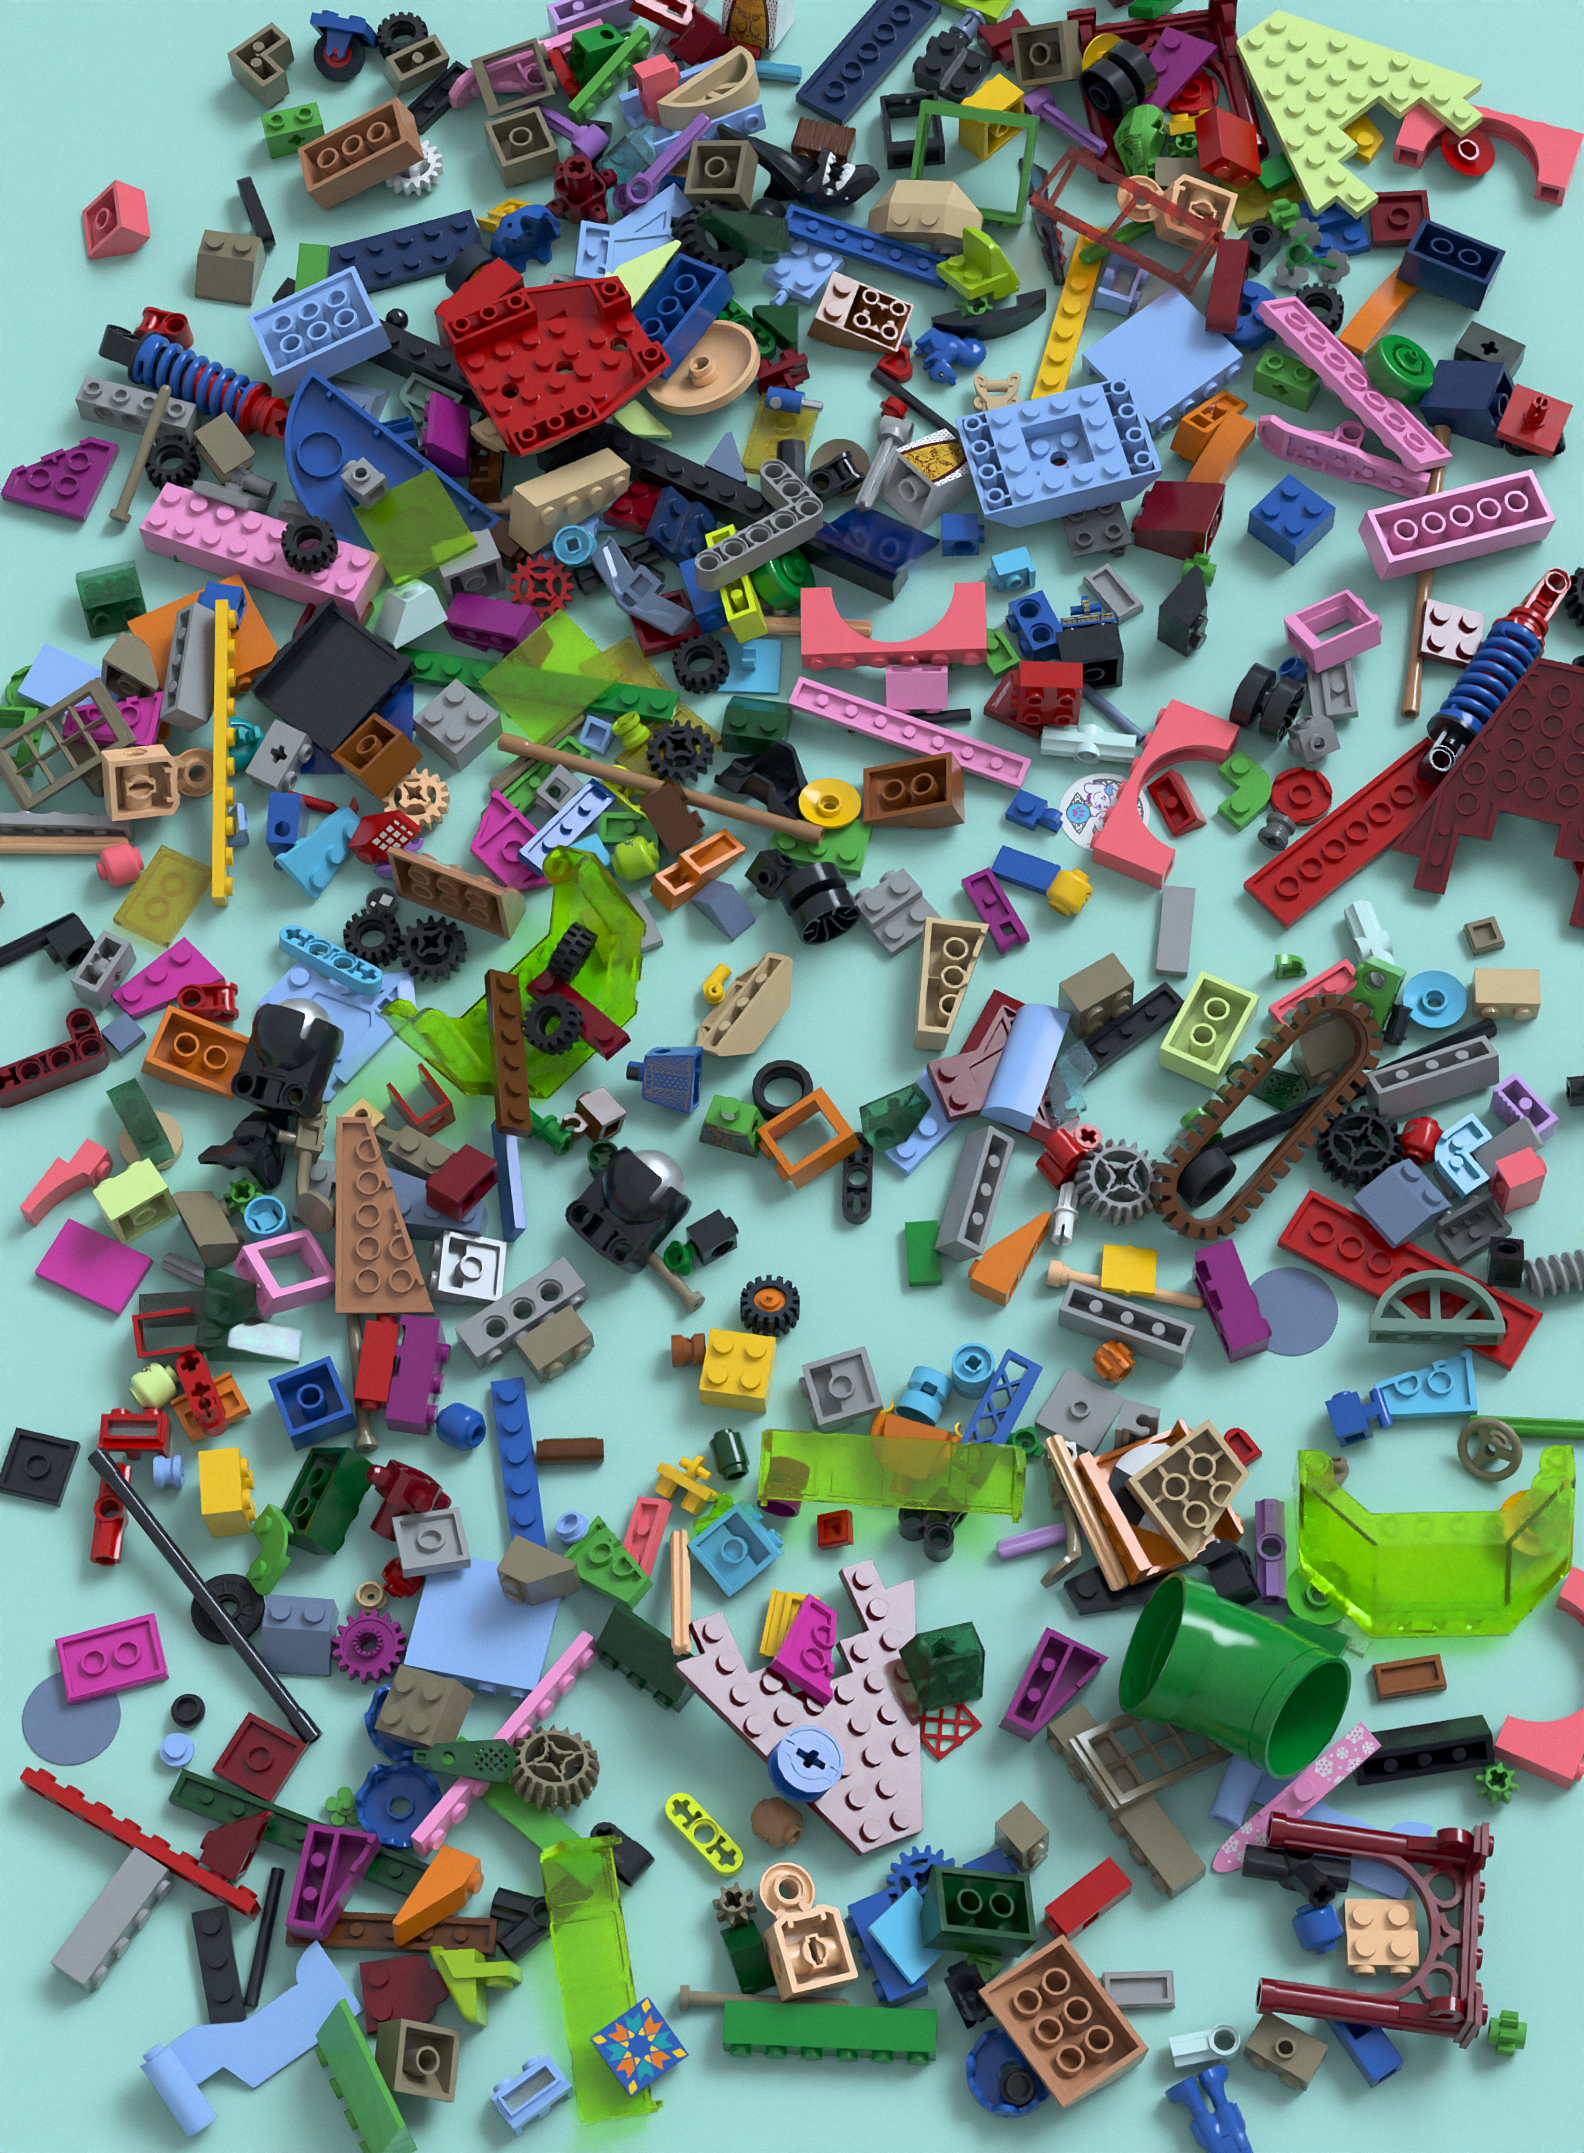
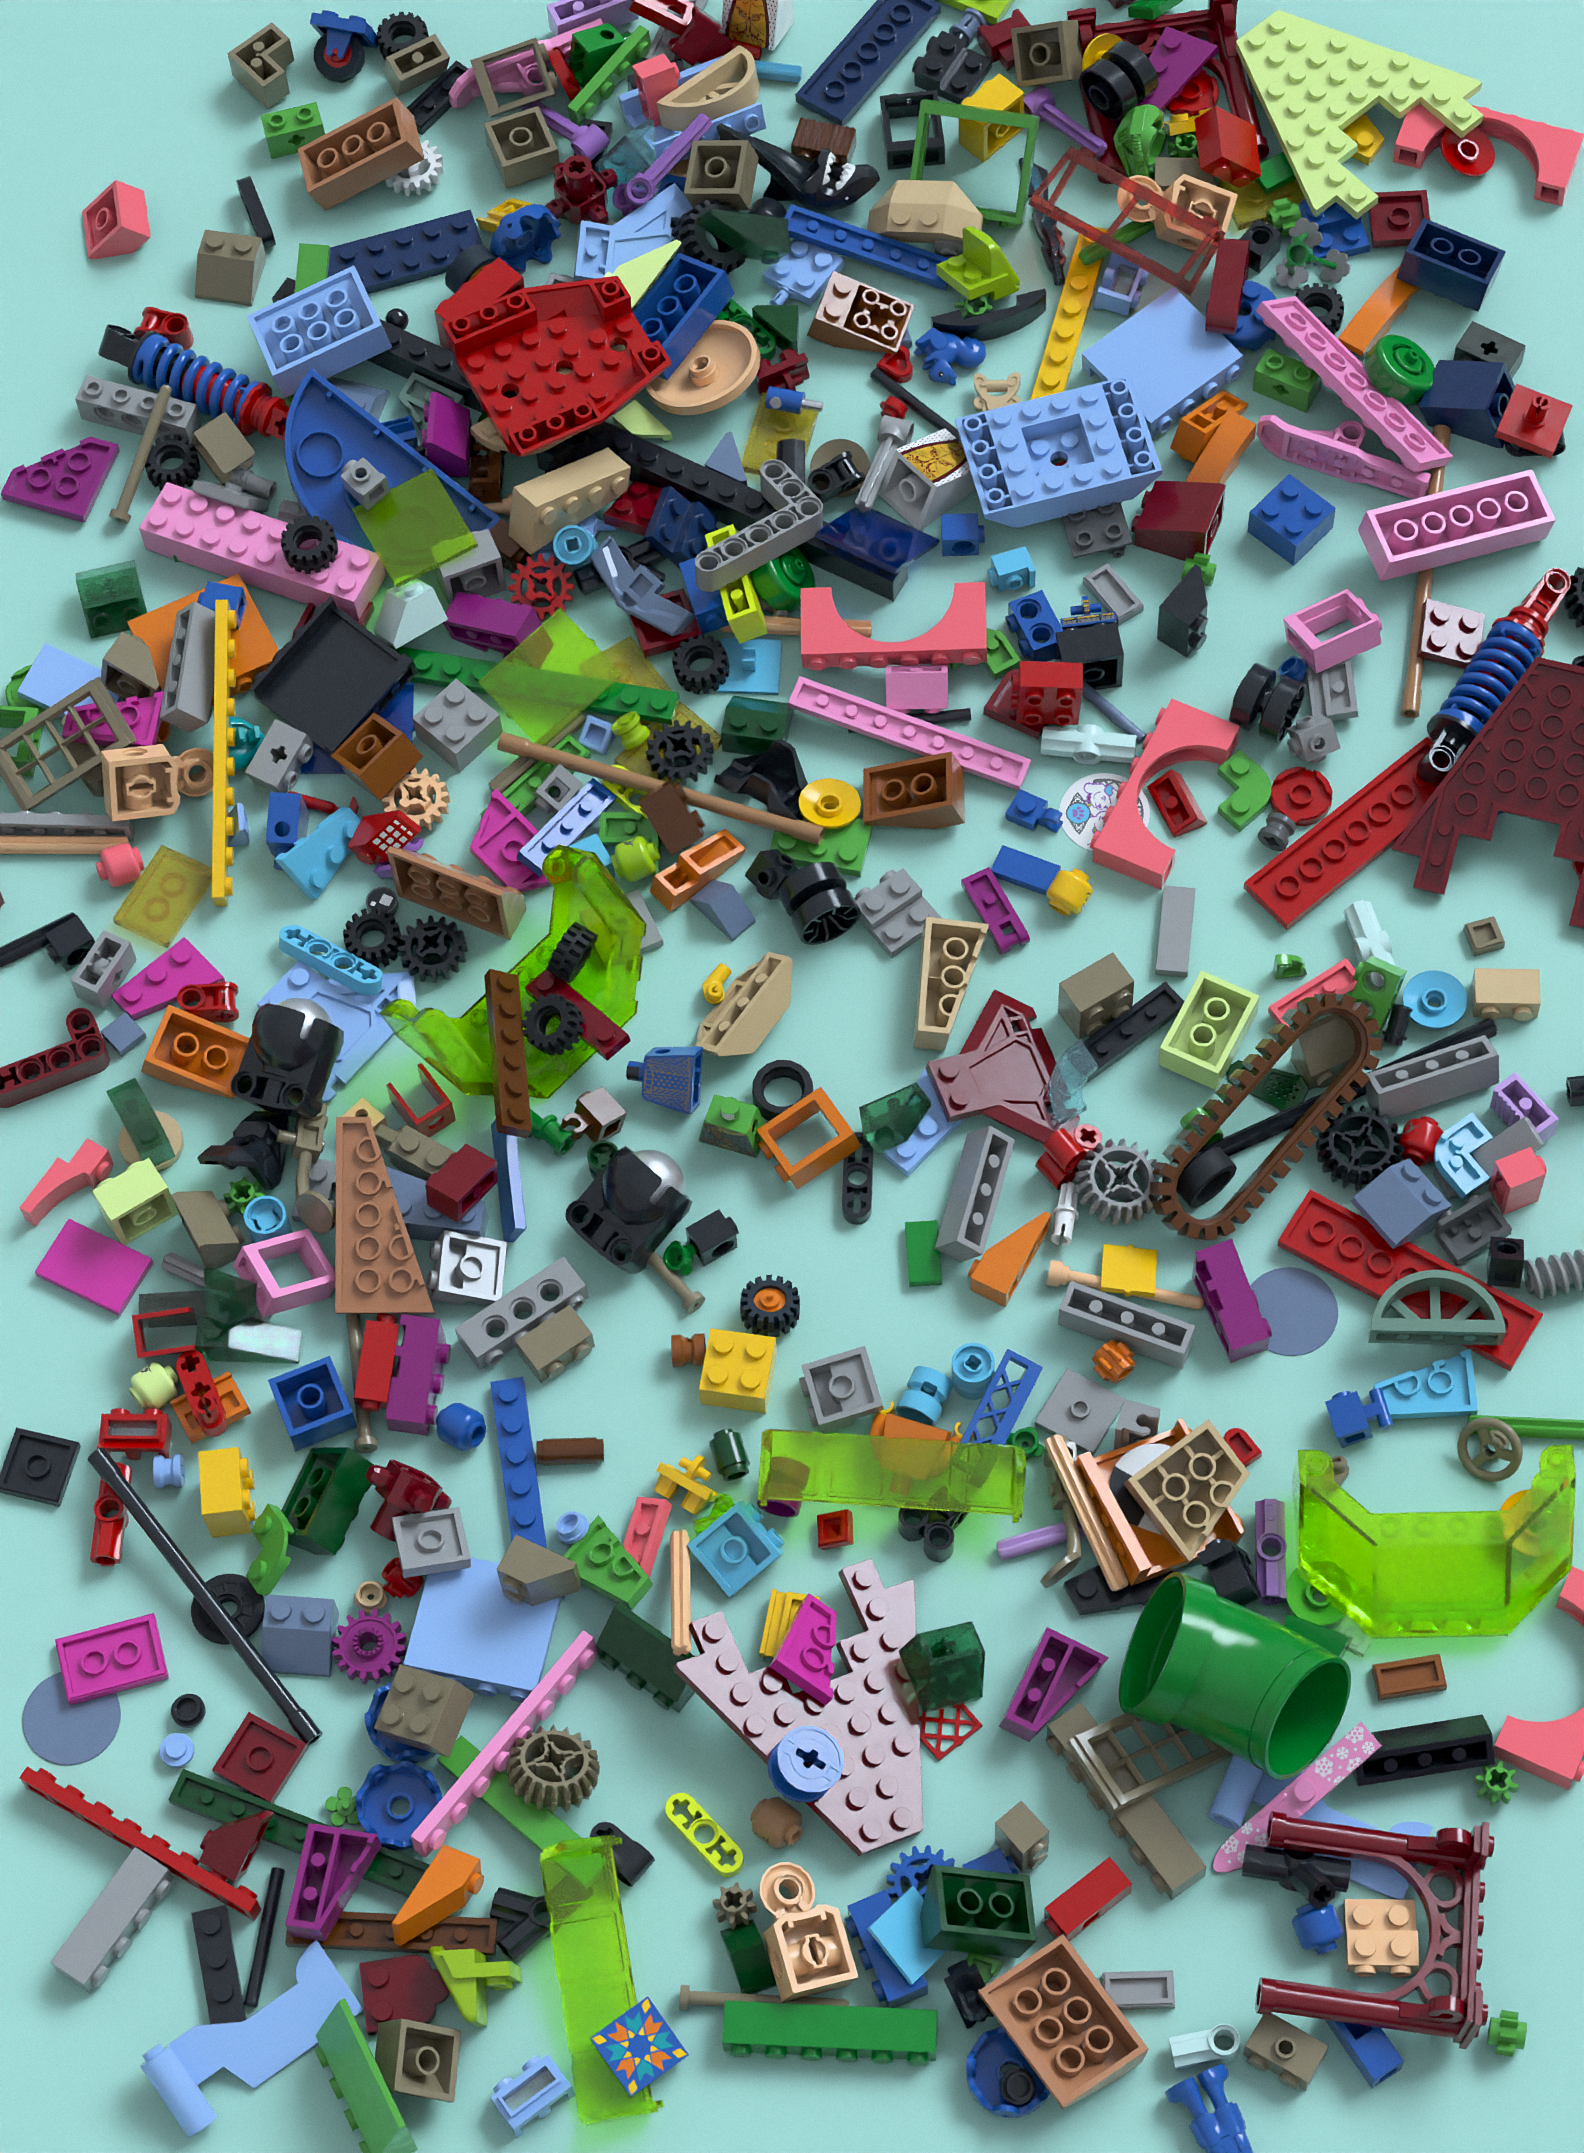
dark green piece [412,1739,517,1784] -> none
light blue brick [979,1003,1071,1133] -> none

